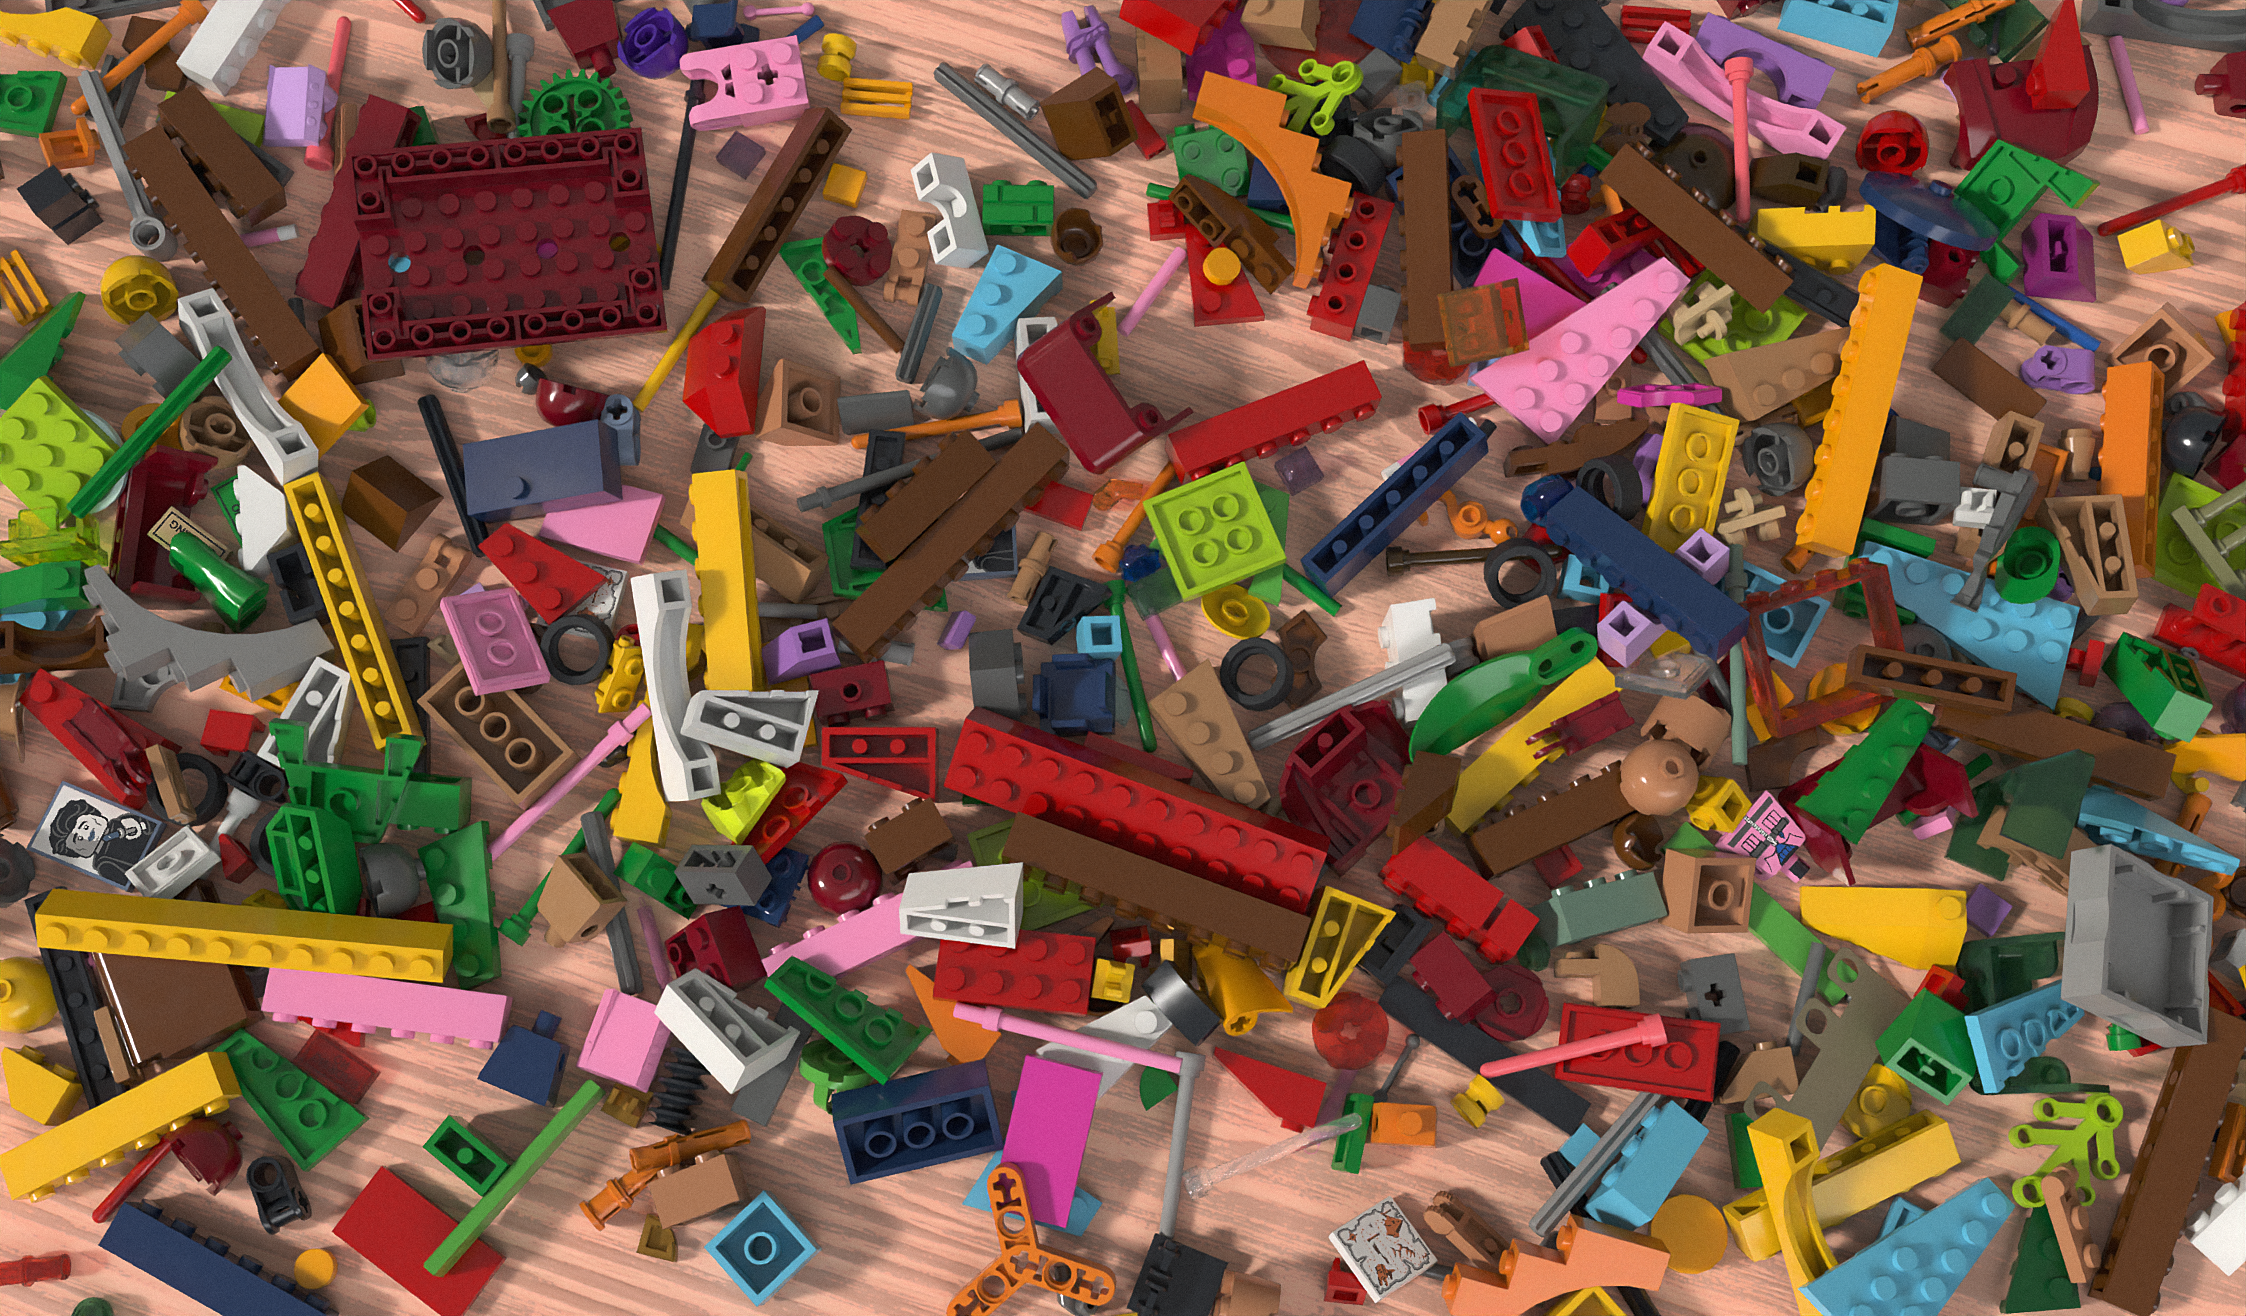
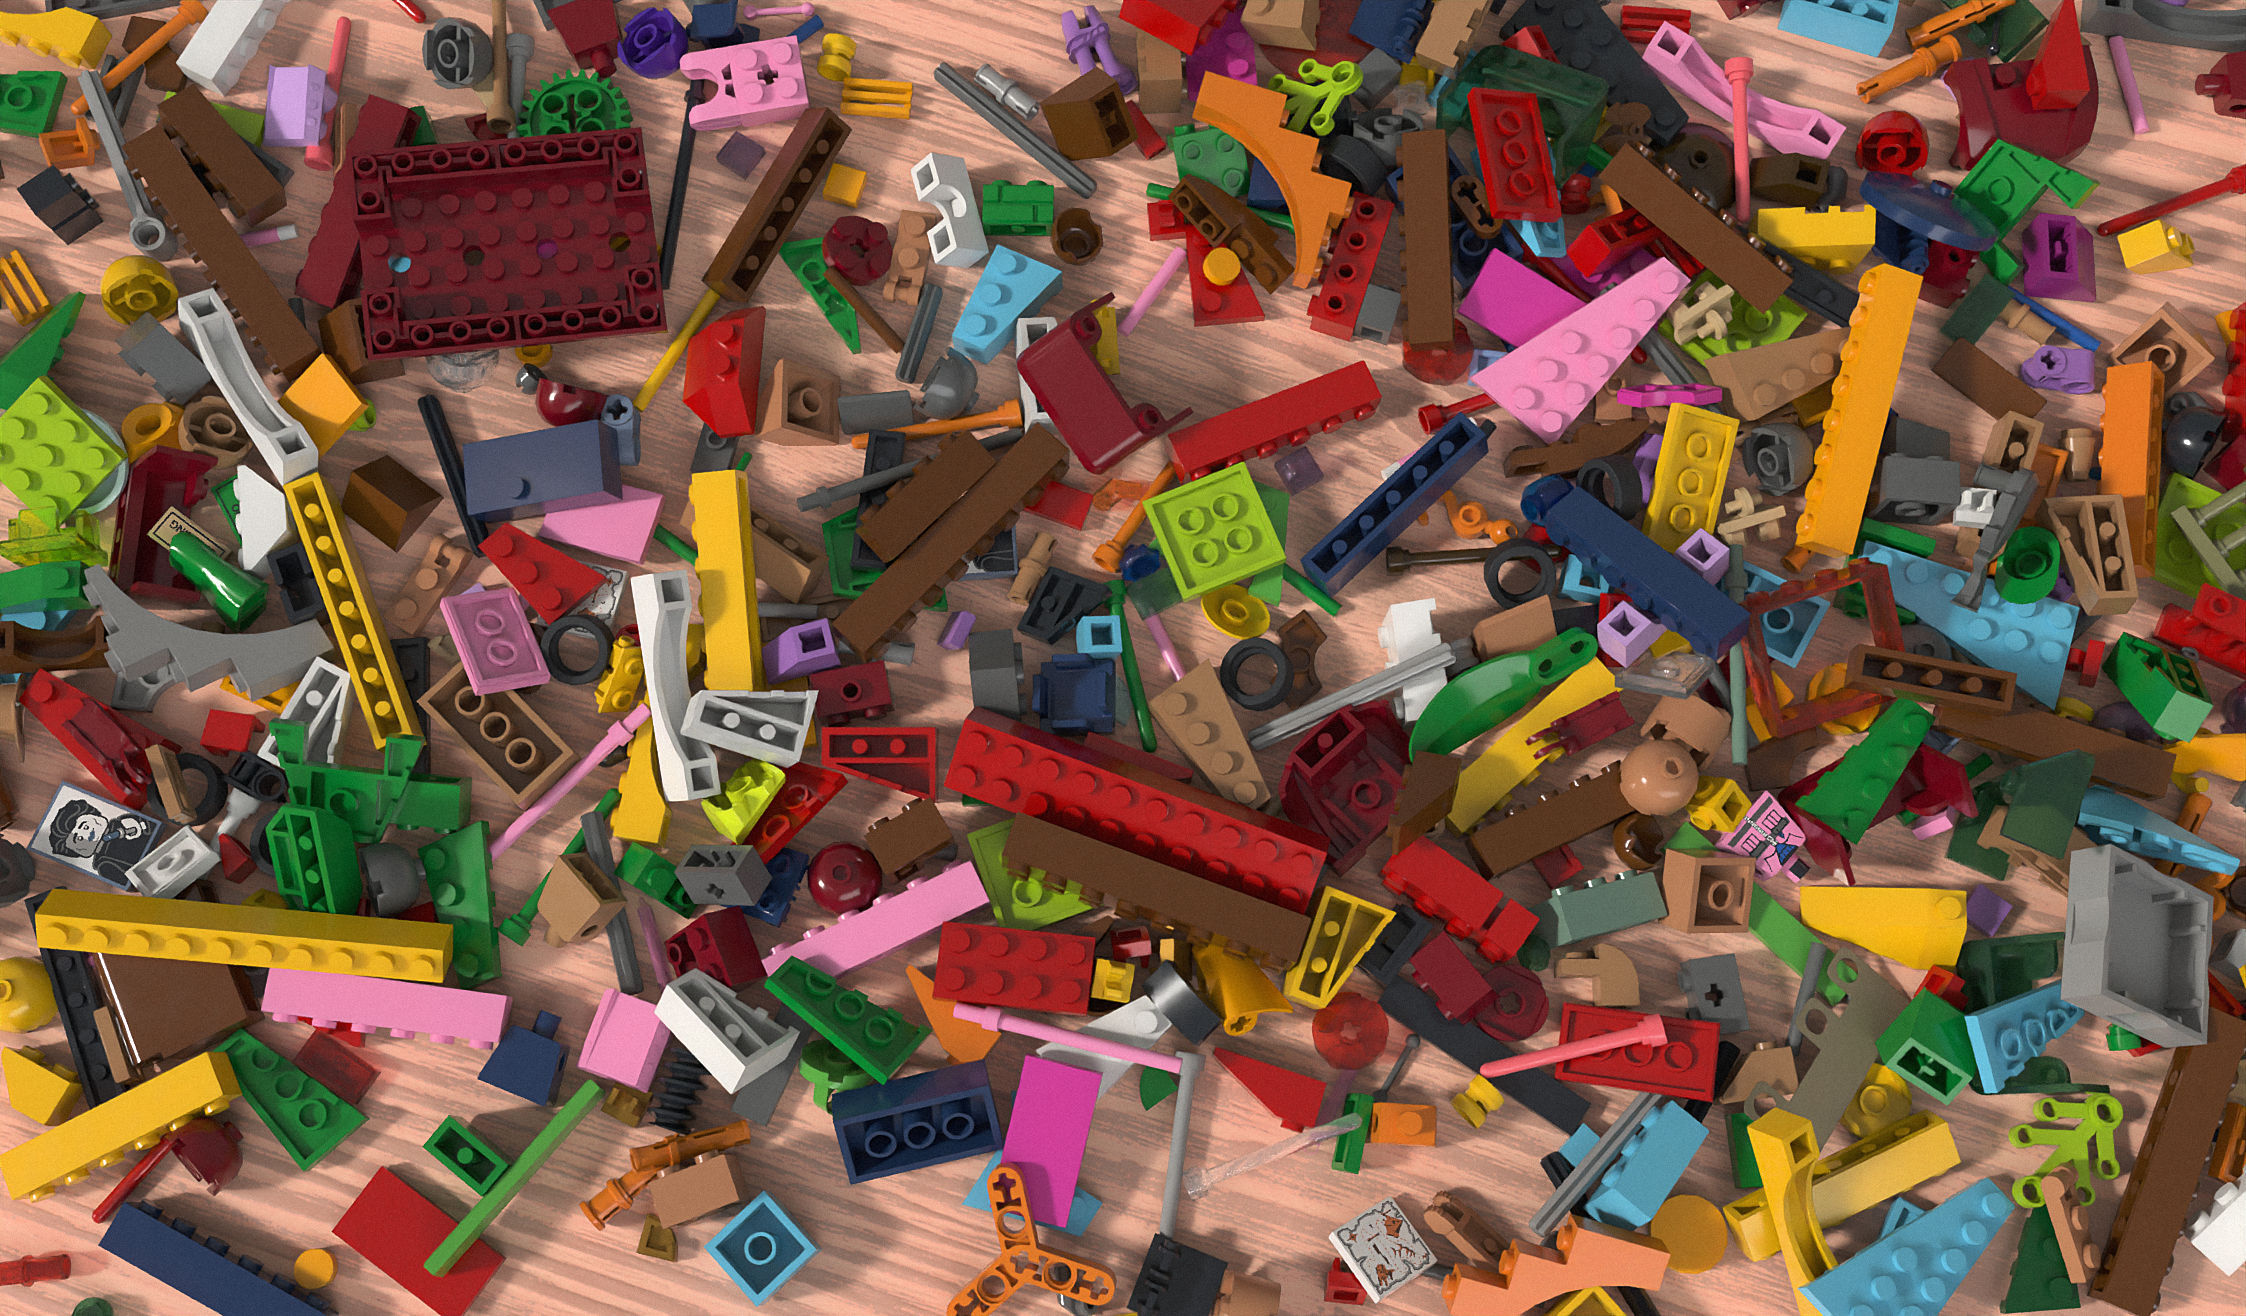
green axle [66,345,232,519] -> none
black piece [246,1156,312,1235] -> none
white wedge [899,862,1023,948] -> none
clear orange slope [1437,278,1530,367] -> none
medium lavender arch [1695,12,1836,109] -> none

